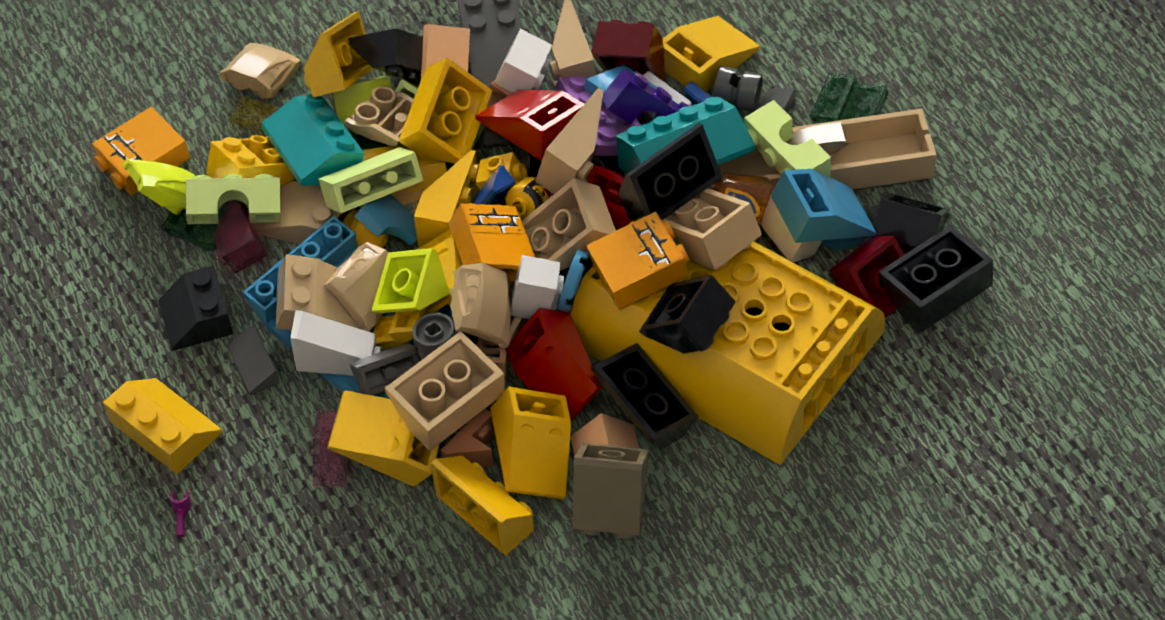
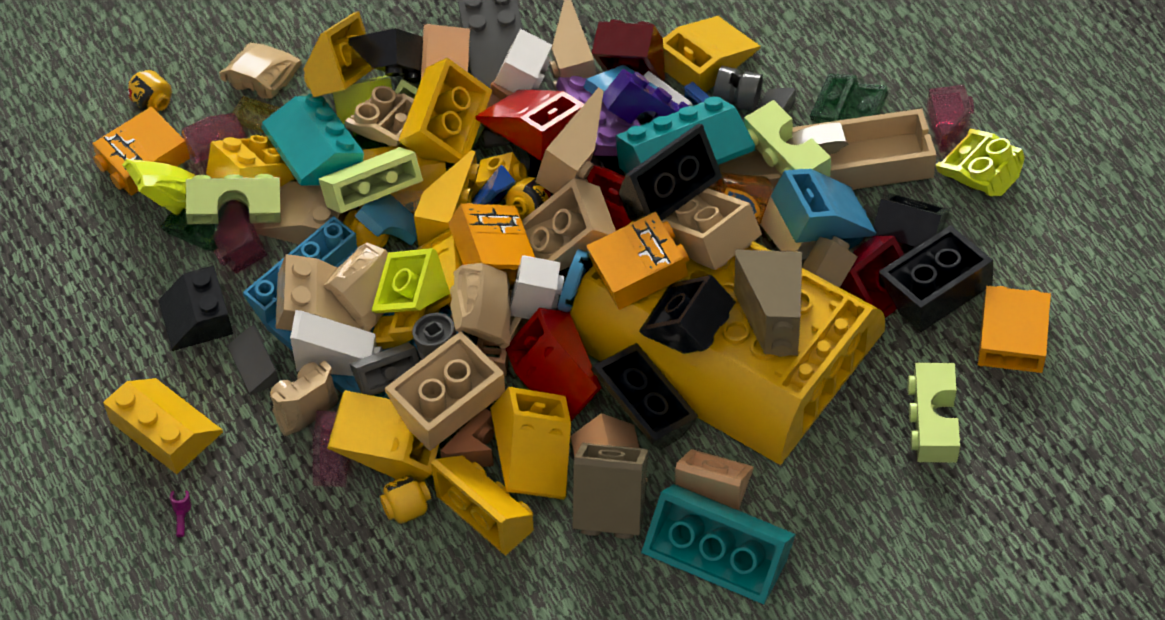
none -> yellow head [128,70,172,112]
none -> clear pink slope [181,113,248,164]
none -> tan slope [270,360,338,436]
none -> yellow head [379,475,431,524]
none -> teal slope [641,484,796,604]
none -> light nougat slope [675,449,754,510]
none -> dark tan slope [734,249,802,357]
none -> dark tan brick [802,236,858,288]
none -> yellowish green arch [908,363,960,462]
none -> clear pink slope [927,84,974,153]
none -> neon yellow slope [935,128,1025,196]
none -> light orange brick [978,286,1051,373]

